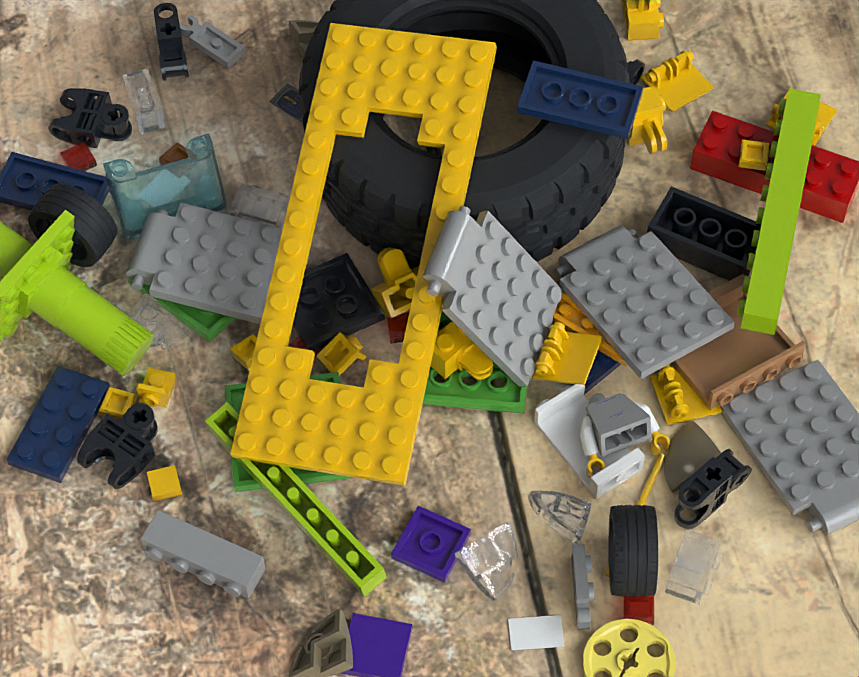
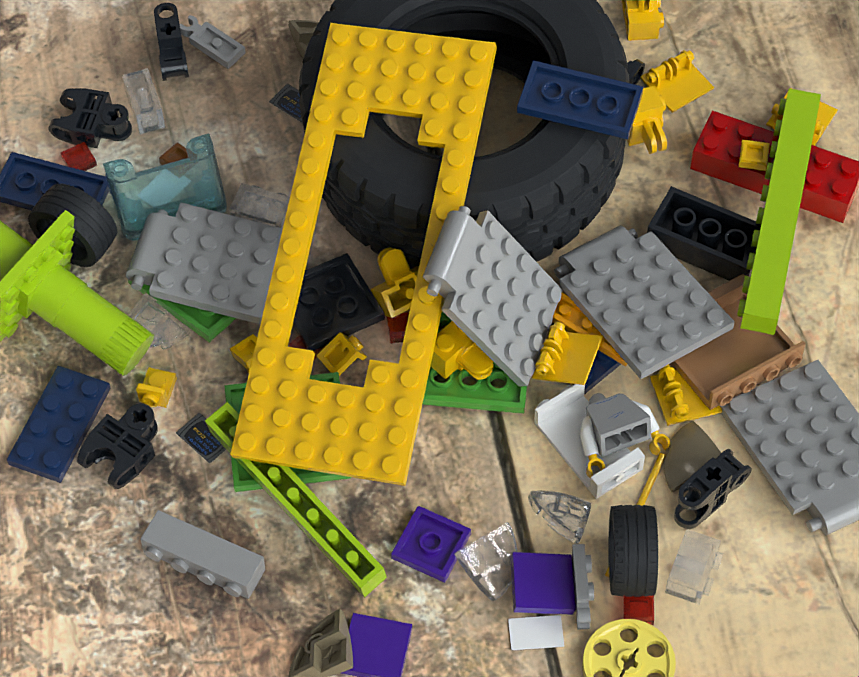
yellow tile [99,387,137,420] -> none
yellow tile [147,465,182,502] -> none
none -> sticker [176,413,226,463]
none -> dark purple tile [510,552,576,615]

